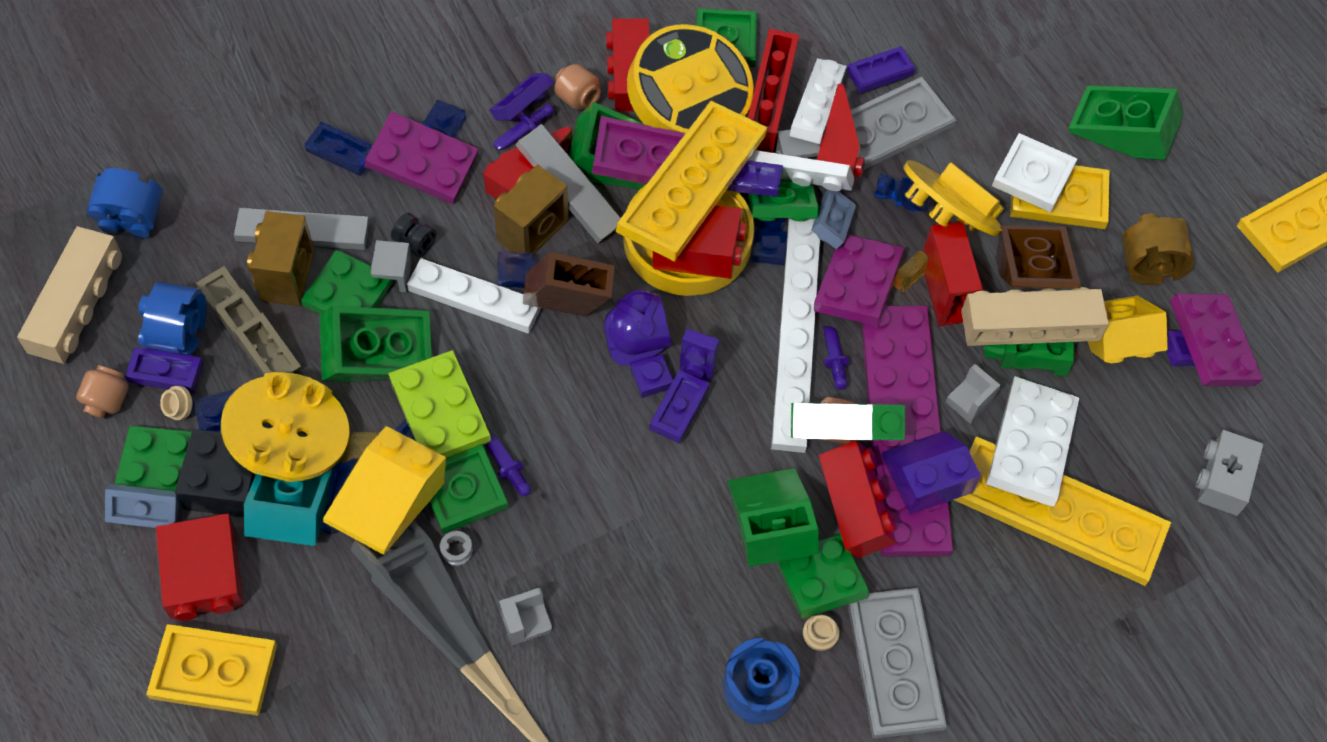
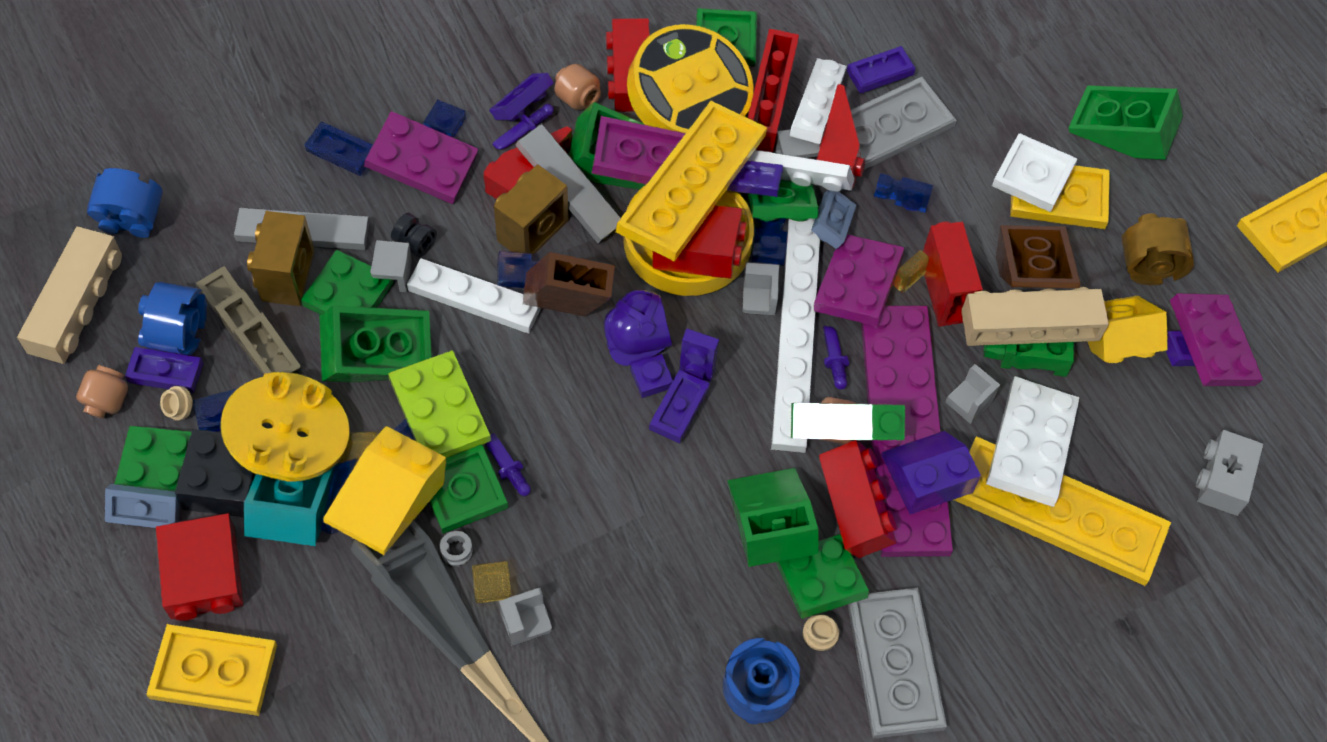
yellow piece [903,160,1004,236] -> none
none -> clear yellow tile [472,561,512,603]
none -> light grey panel [742,263,779,315]

